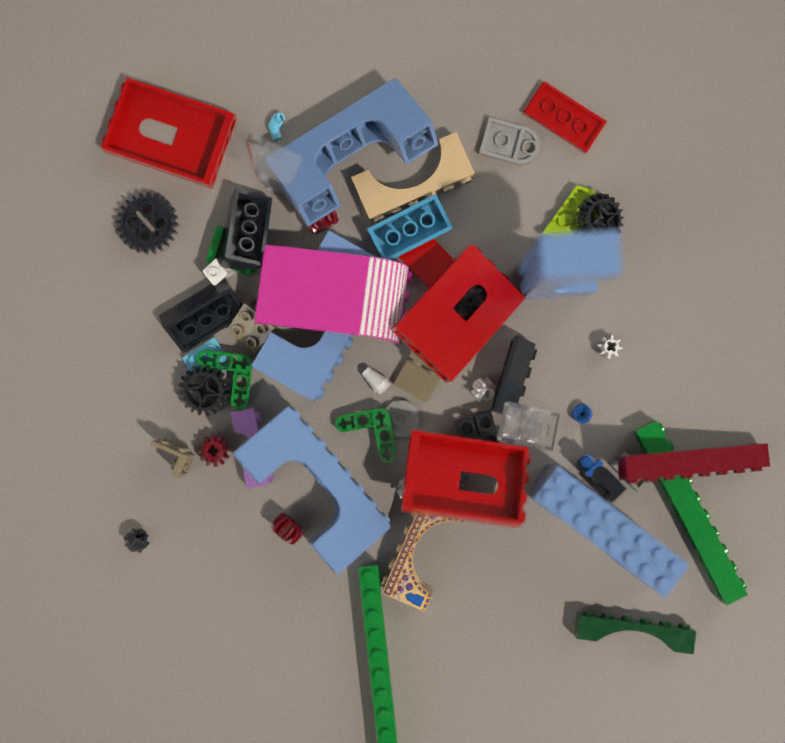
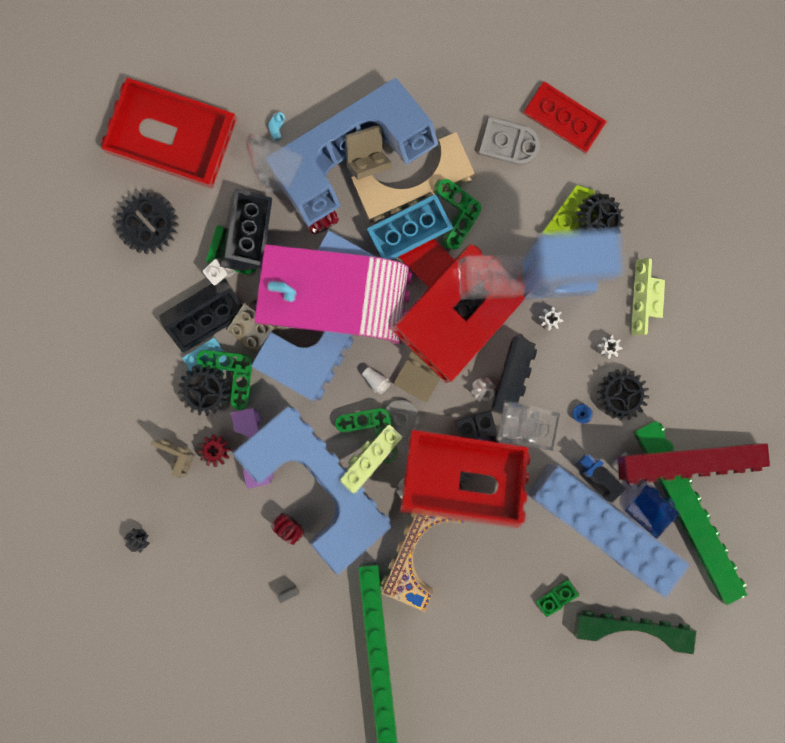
none -> medium azure arm [268,281,296,302]
none -> dark grey tile [277,586,299,603]
none -> yellowish green bracket [340,425,402,493]
none -> dark tan bracket [346,125,391,180]
none -> green beam [434,179,481,250]
none -> clear brick [458,255,525,299]
none -> green slope [536,578,579,618]
none -> white gear [539,307,563,331]
none -> black gear [596,369,649,421]
none -> clear blue slope [625,484,679,539]
none -> yellowish green bracket [631,258,665,335]

